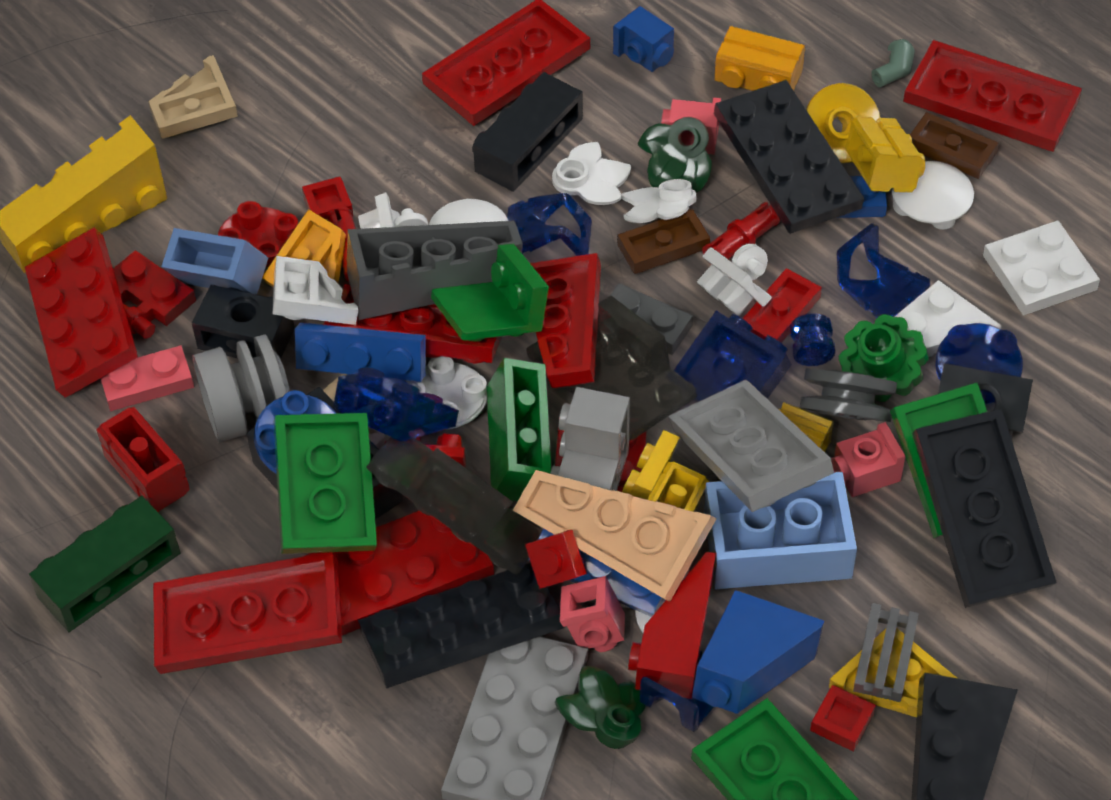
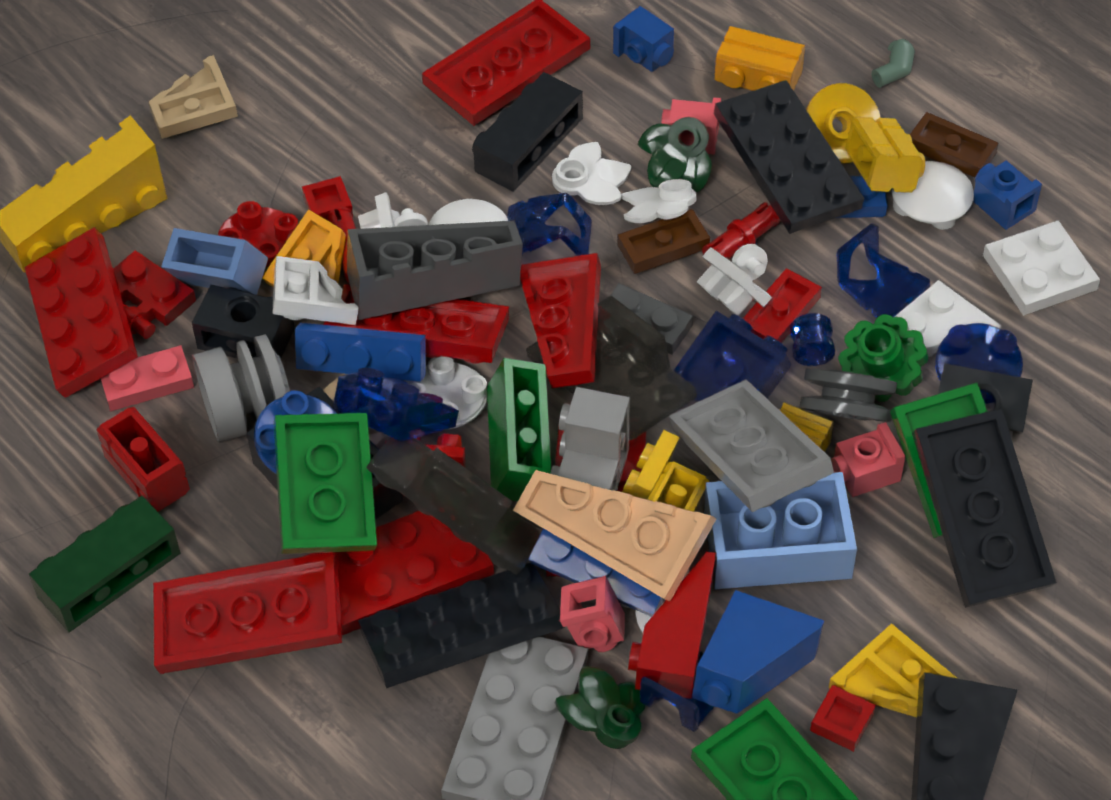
green bracket [431,243,549,341] -> none
red plate [525,529,587,589] -> none
flat silver tile [853,603,919,702] -> none
red plate [903,40,1082,152] -> none
none -> blue brick [973,160,1042,230]

